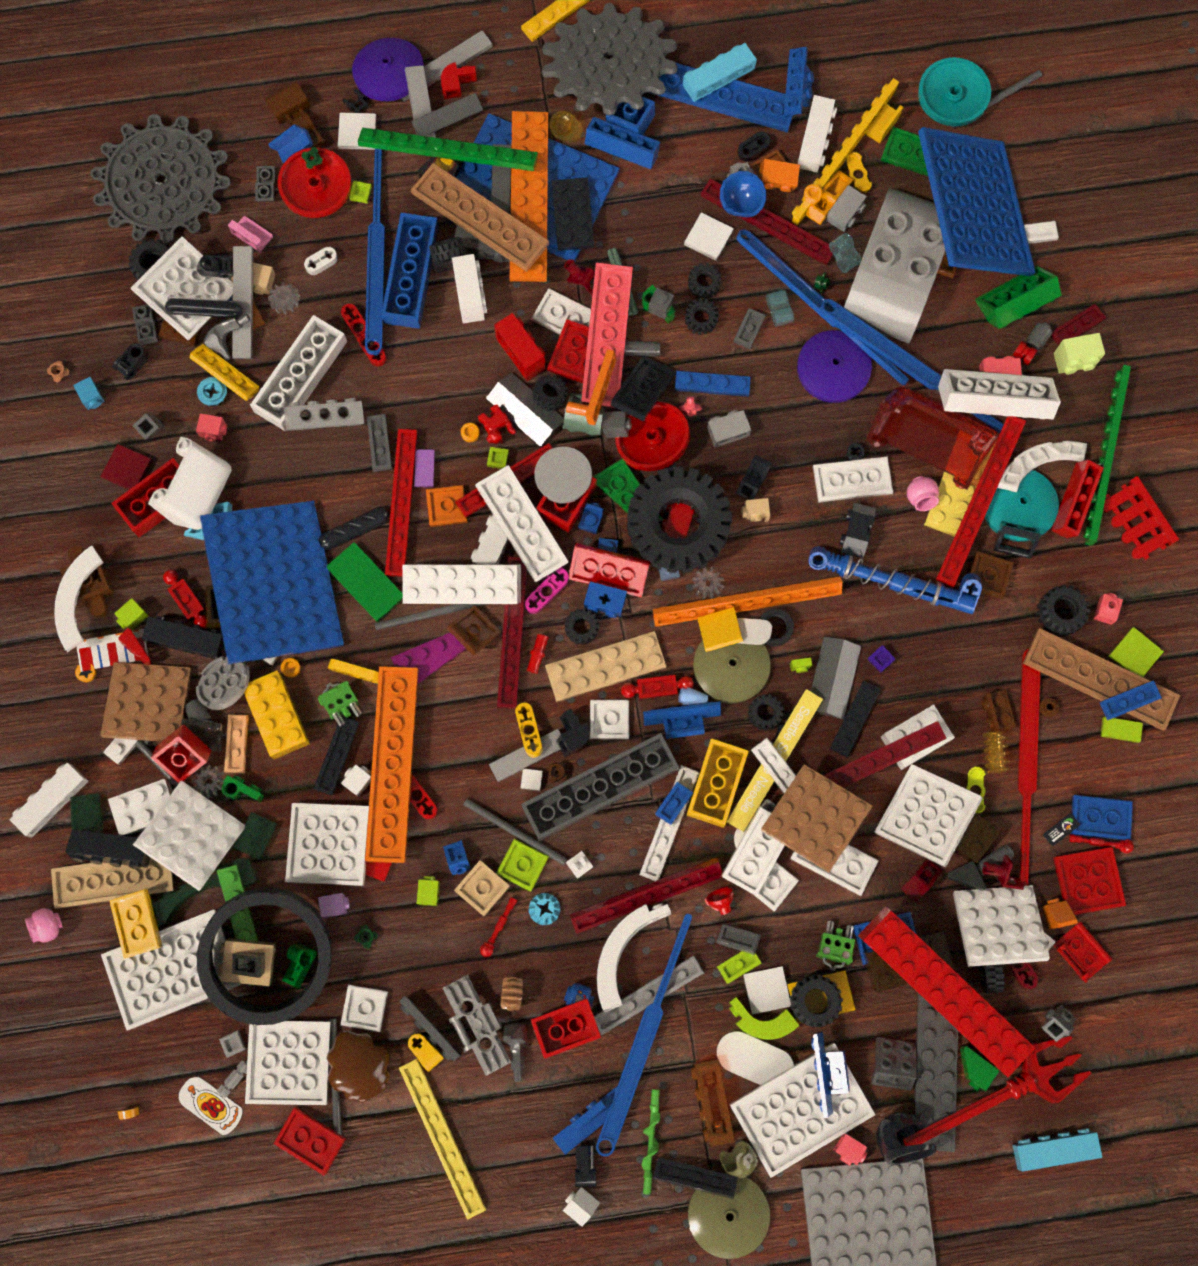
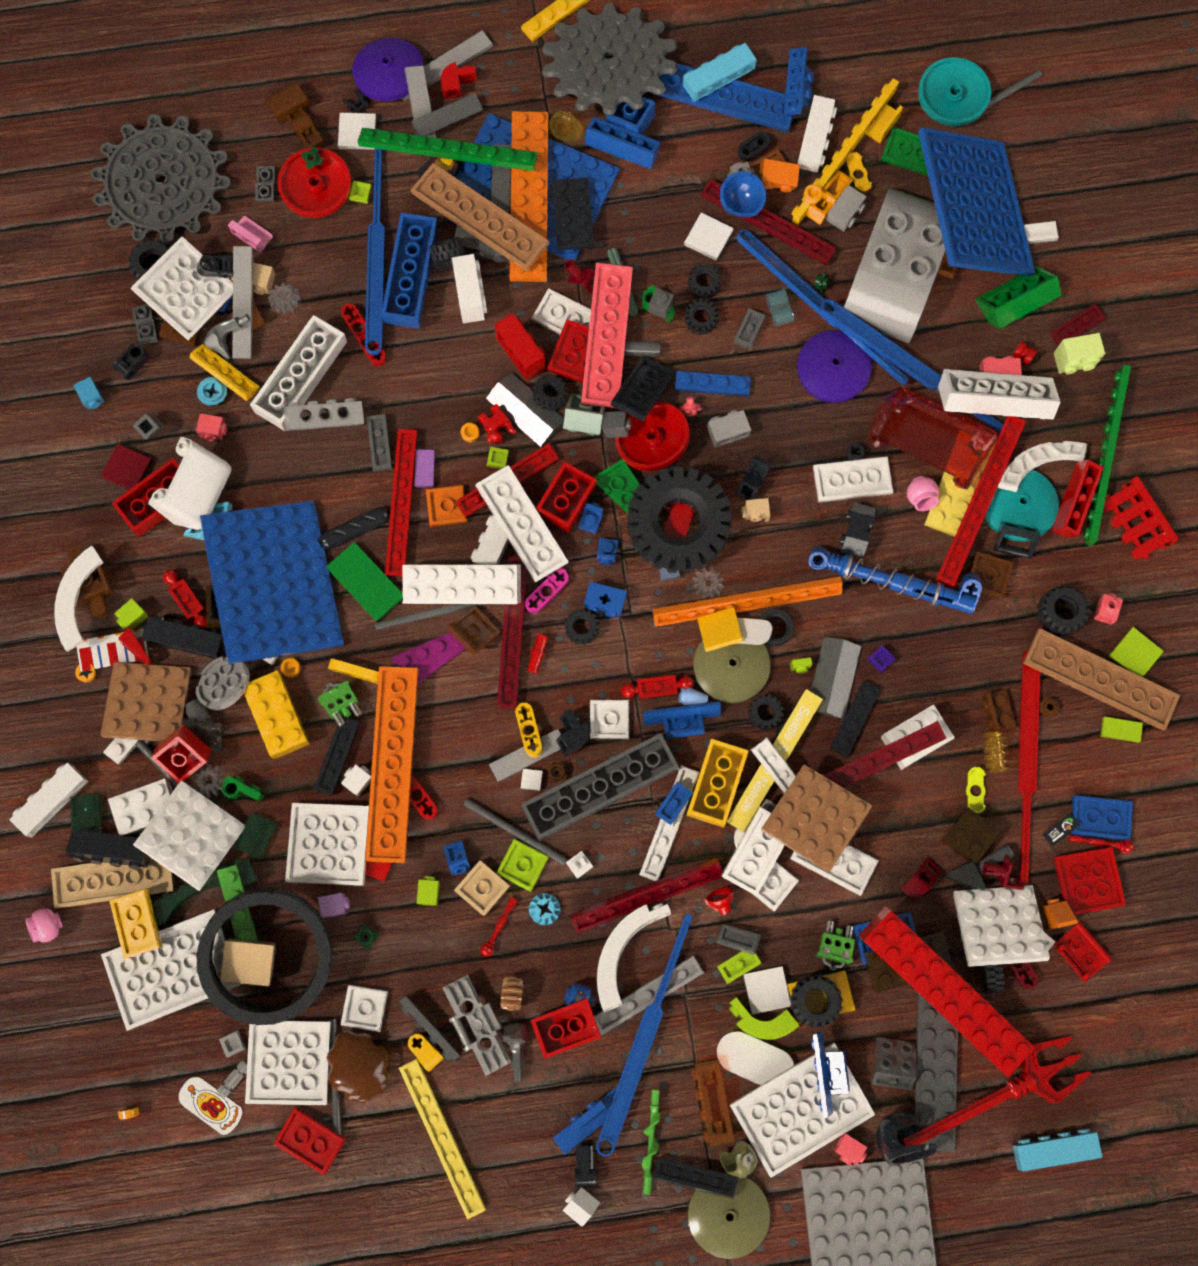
nougat plate [47,361,70,382] -> none
black piece [165,298,243,318] -> none
light nougat tile [224,715,249,774] -> none
pearl dark grey slope [232,953,265,978] -> none
blue panel [268,124,314,163] -> none
green plate [282,944,317,989] -> none
white beam [304,247,338,275] -> none
light grey tile [535,447,592,503] -> none
tan plate [545,631,666,702] -> none
orange piece [566,349,617,425] -> none
tile [569,543,650,597] -> none
clear light blue axle [829,233,861,273] -> none
white plate [875,764,983,867] -> none
green slope [960,1046,999,1091] -> none
dark grey brick [1026,322,1053,351] -> none
dark grey brick [1041,1005,1076,1042] -> none
blue plate [1100,680,1162,720] -> none

